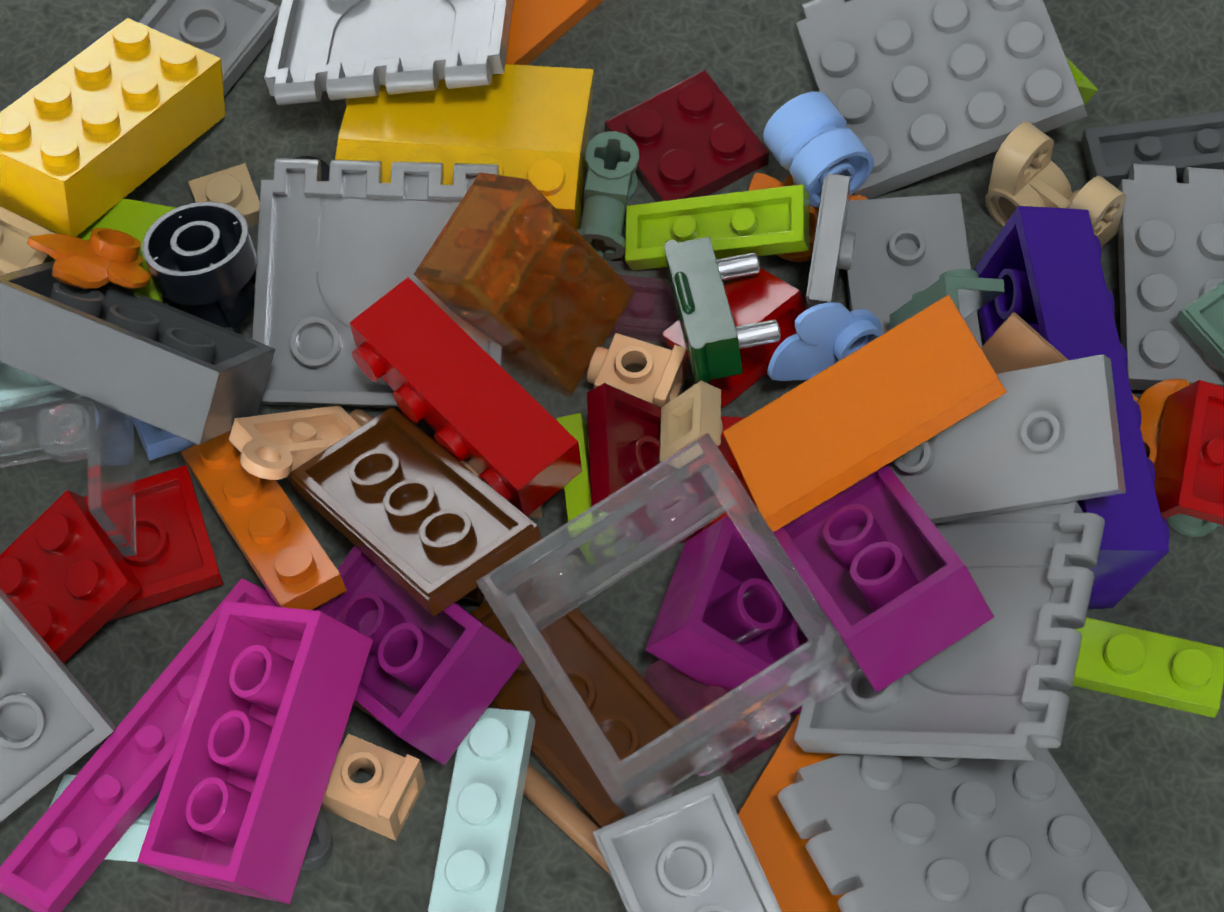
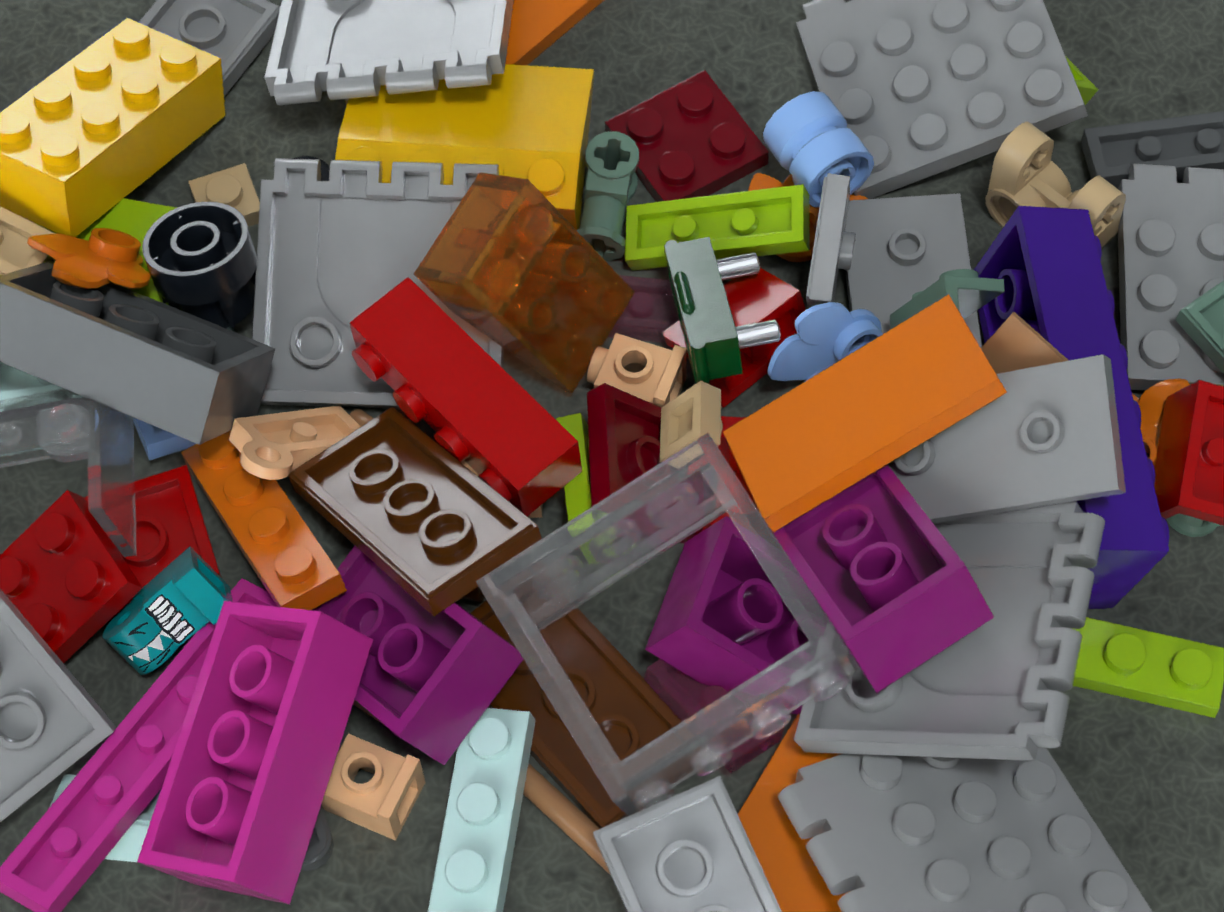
none -> teal leg [102,547,233,675]

